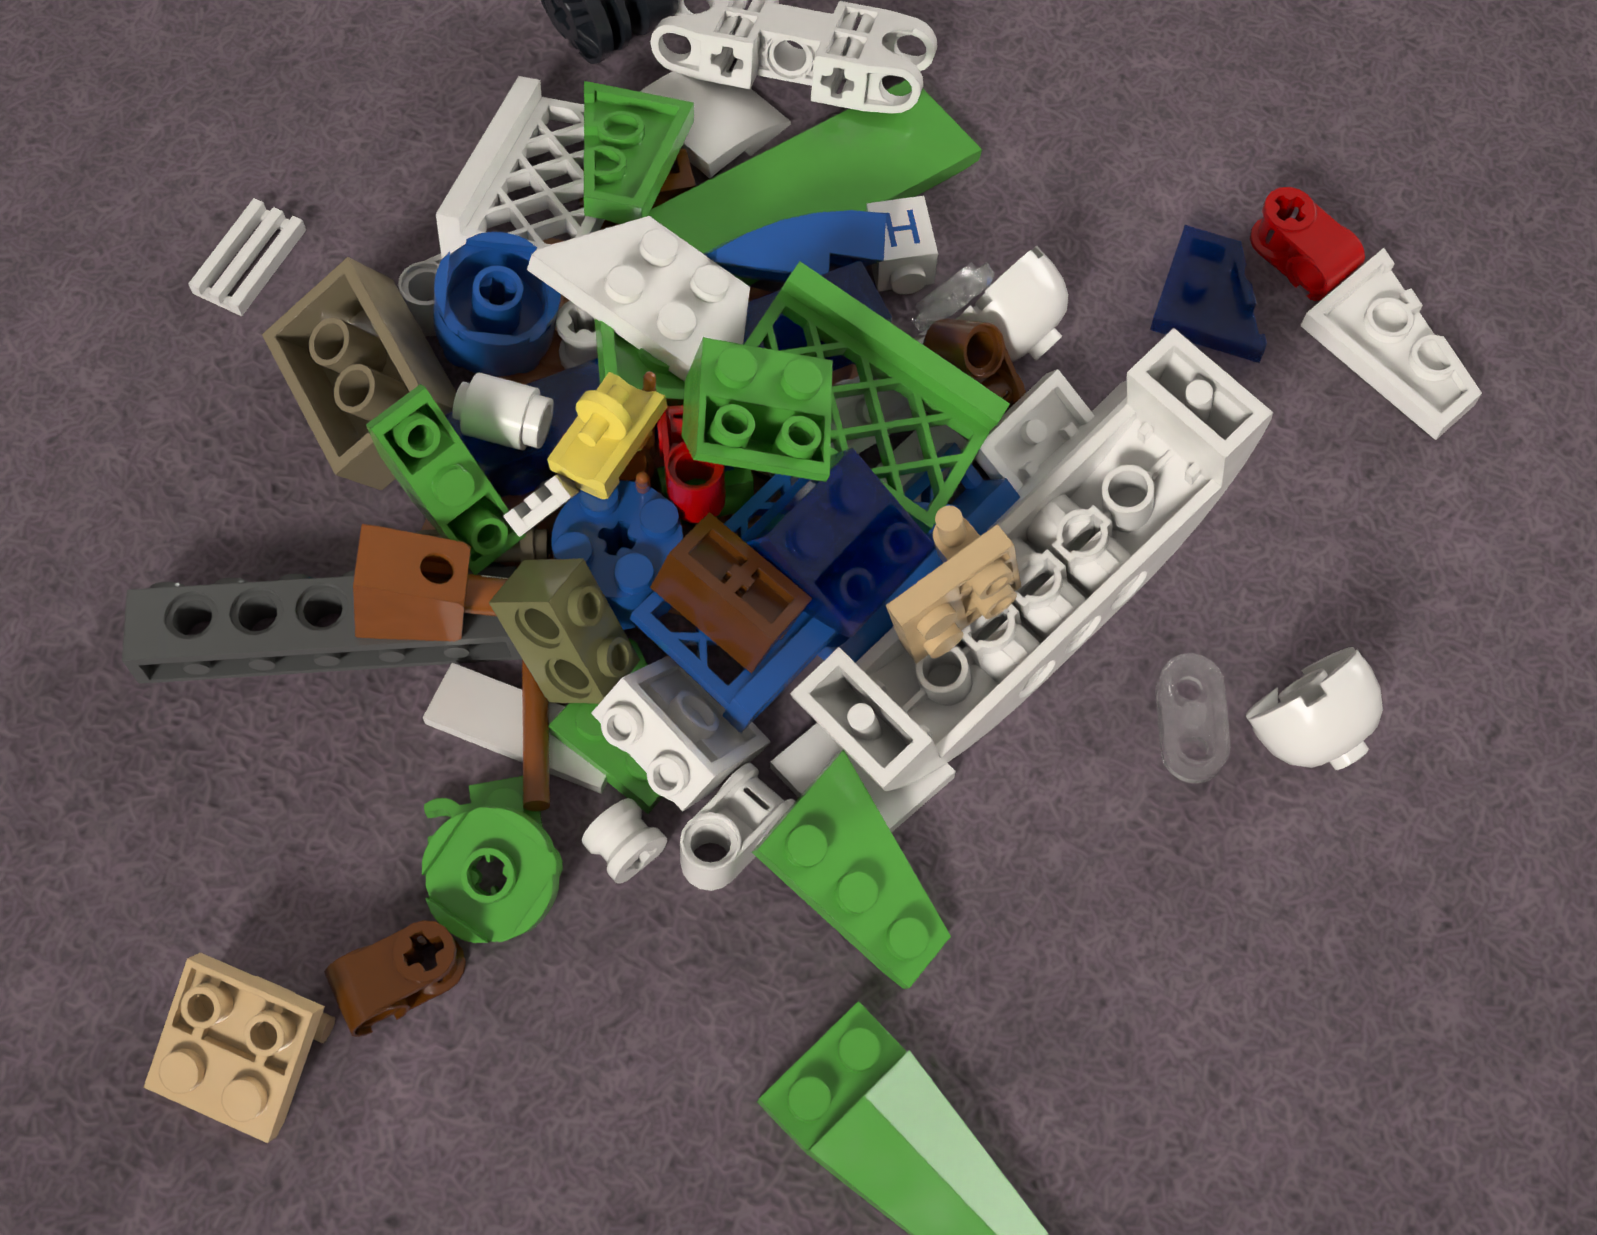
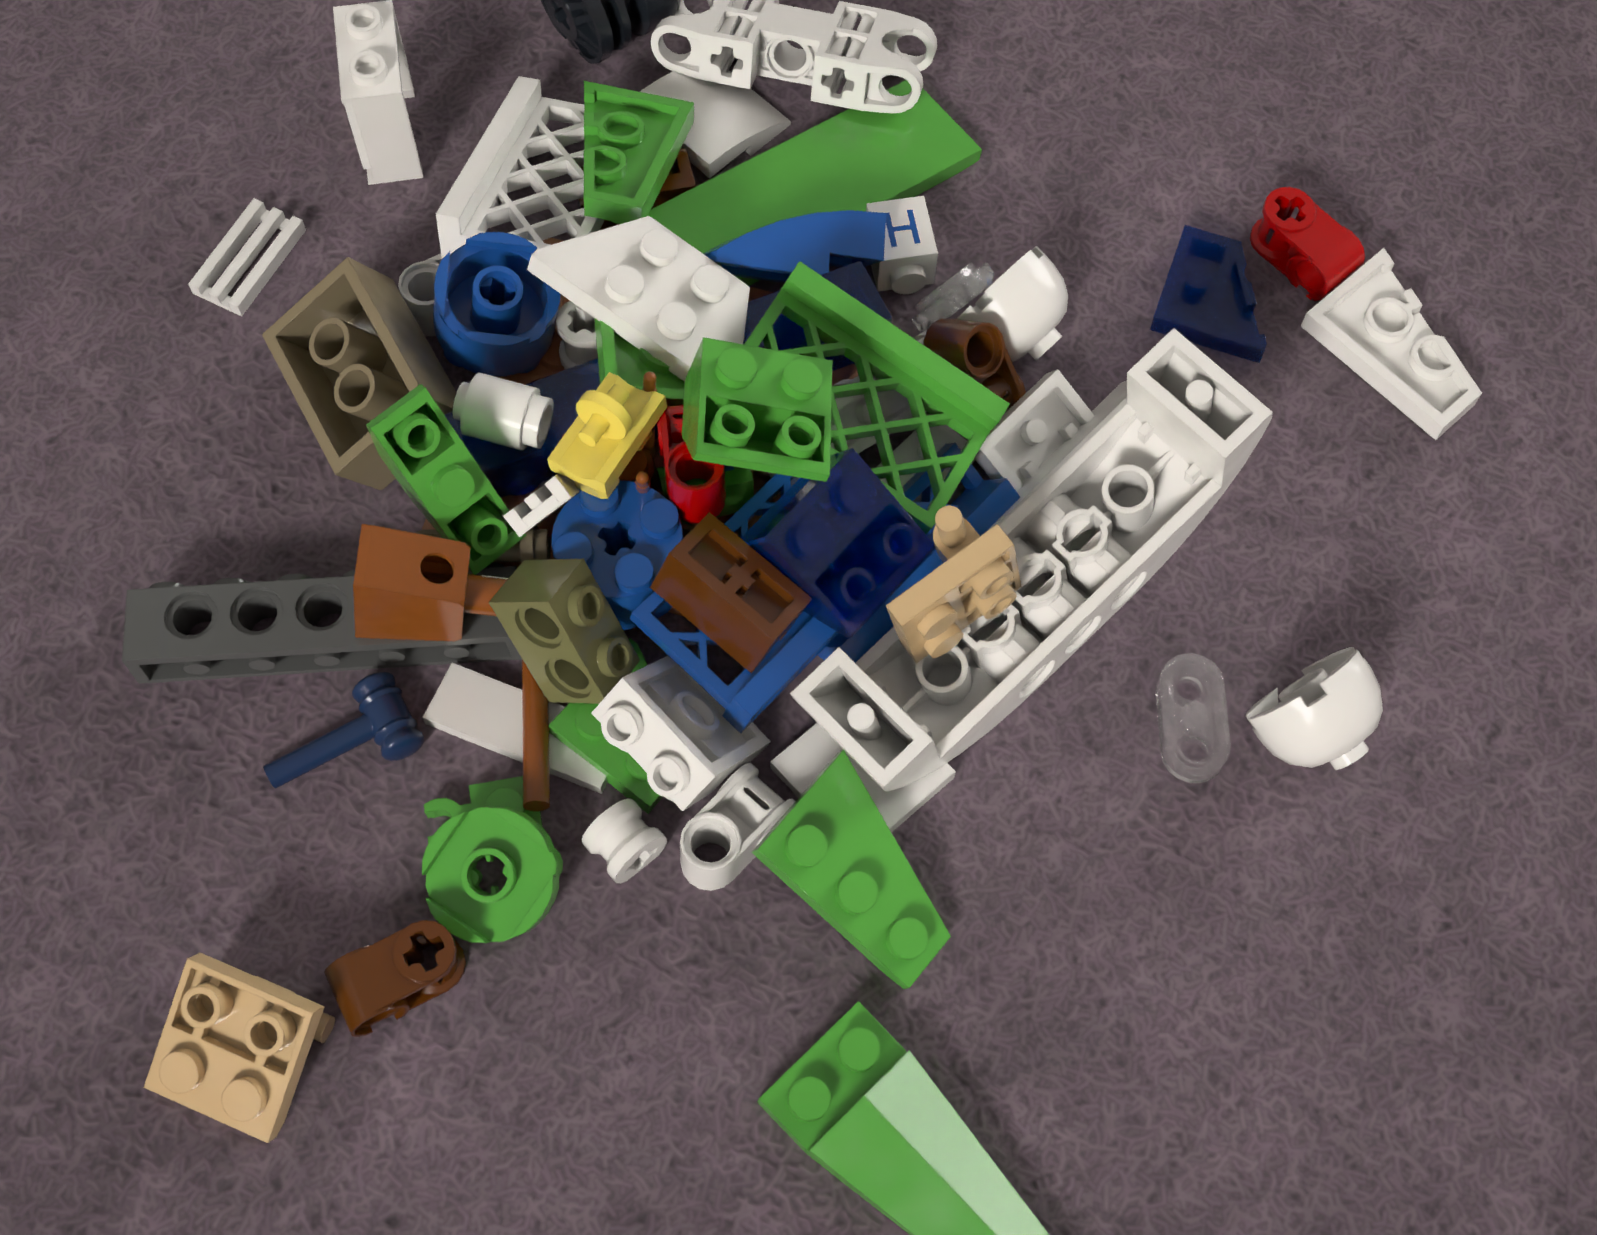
none -> dark blue piece [263,672,424,789]
none -> white window [333,0,423,185]

